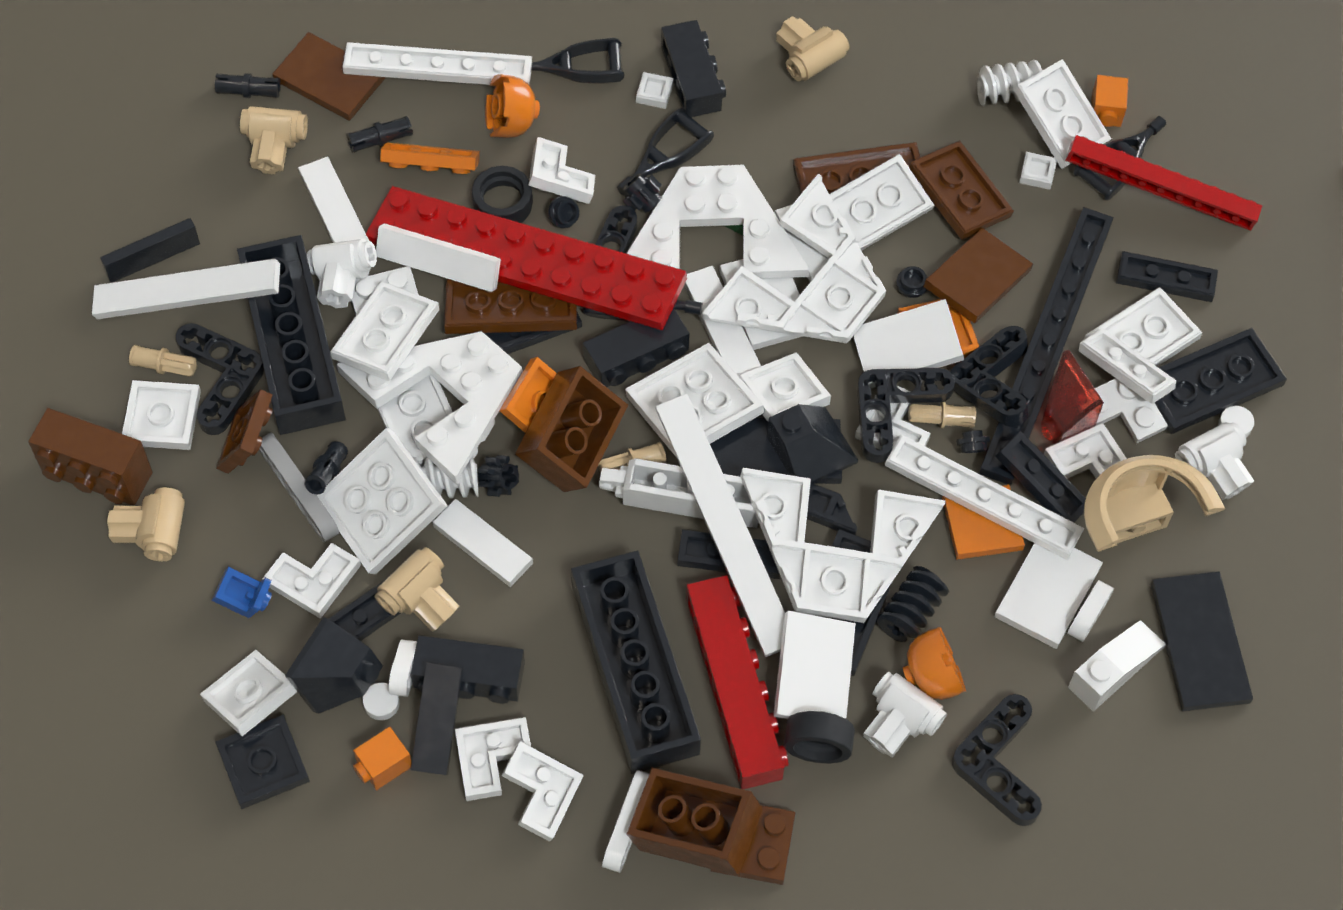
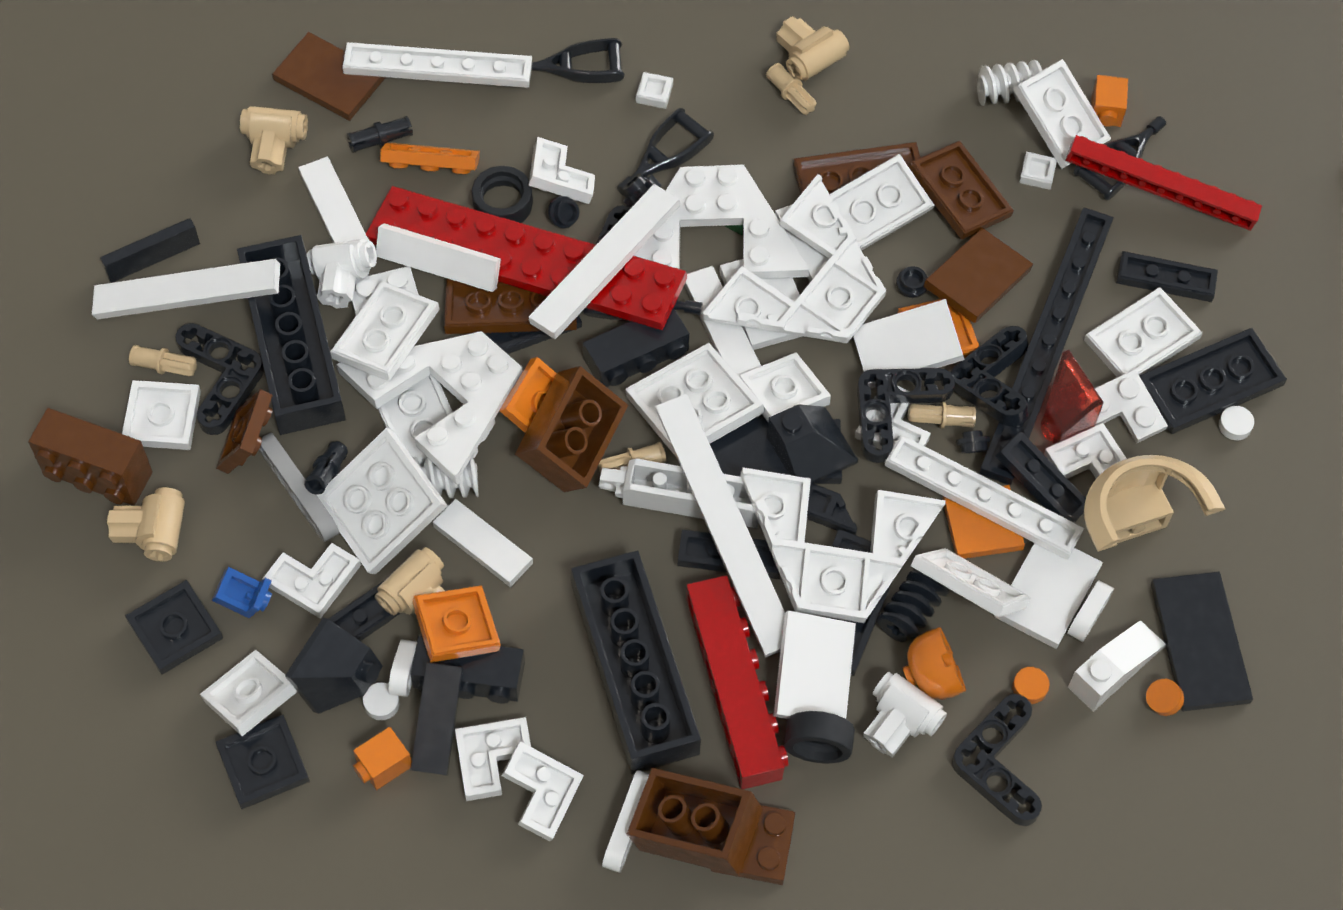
black pin [215,73,281,98] -> none
black gear [477,455,519,497] -> none
orange cylinder [485,74,540,138] -> none
black brick [661,20,726,117] -> none
white tile [1079,328,1176,404] -> none
white piece [1175,422,1254,500] -> none
none -> black plate [125,580,223,675]
none -> orange tile [412,585,501,663]
none -> white tile [529,184,680,339]
none -> tan axle [766,63,817,115]
none -> white tile [911,548,1031,617]
none -> orange tile [1013,667,1050,704]
none -> orange tile [1146,679,1184,716]

